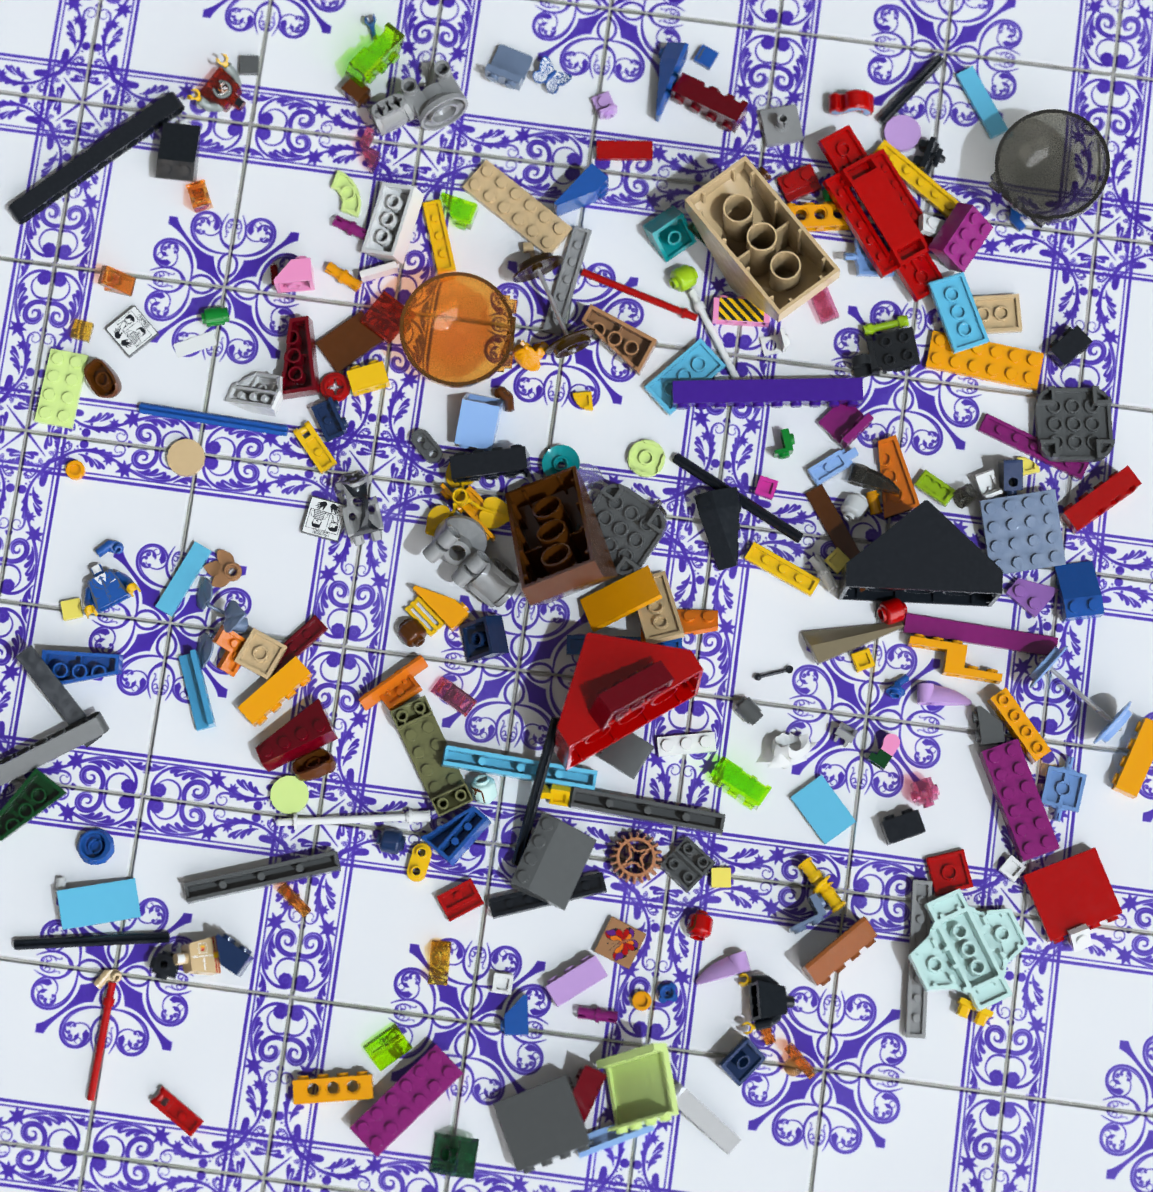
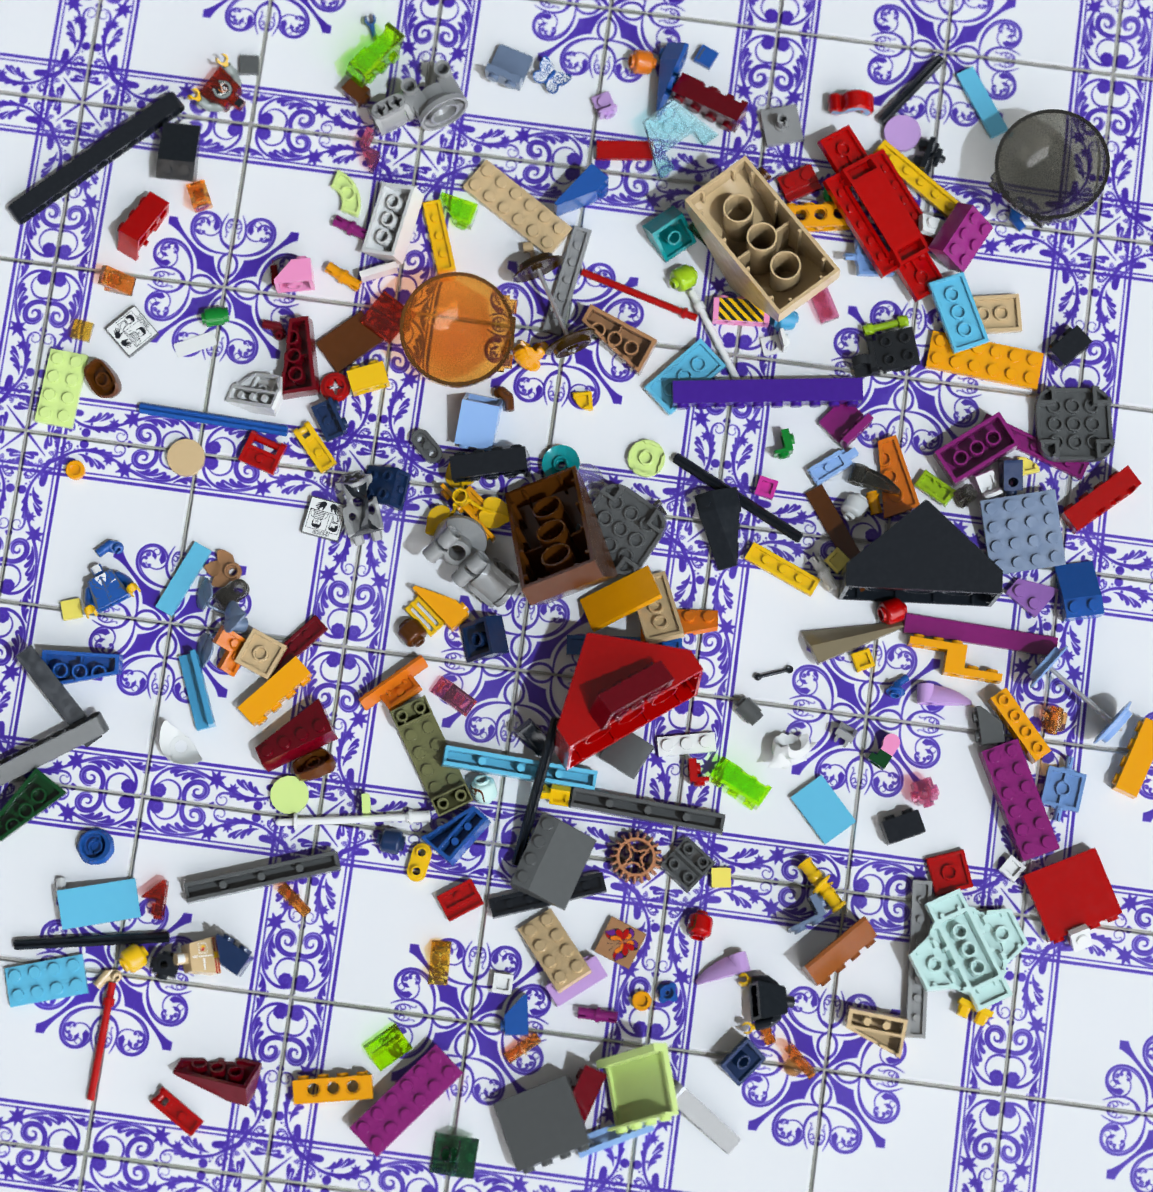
none -> medium azure plate [4,954,89,1008]
none -> red wedge [117,191,169,261]
none -> yellow head [118,944,149,973]
none -> clear red slope [141,880,169,921]
none -> white piece [159,720,202,764]
none -> dark red wedge [173,1058,262,1106]
none -> clear smoke piece [212,579,250,611]
none -> red plate [238,430,288,476]
none -> dark red arm [262,319,286,340]
none -> dark blue bracket [360,465,411,511]
none -> yellowish green tile [361,793,371,815]
none -> clear orange axle [503,1033,541,1064]
none -> black tile [515,718,546,757]
none -> tan plate [518,908,592,993]
none -> orange head [628,49,657,75]
none -> clear light blue wing [643,100,719,179]
none -> red bracket [687,758,709,787]
none -> dark azure head [770,311,799,331]
none -> tan wedge [845,1005,908,1059]
none -> magenta brick [933,412,1020,487]
none -> clear orange head [1040,705,1068,735]

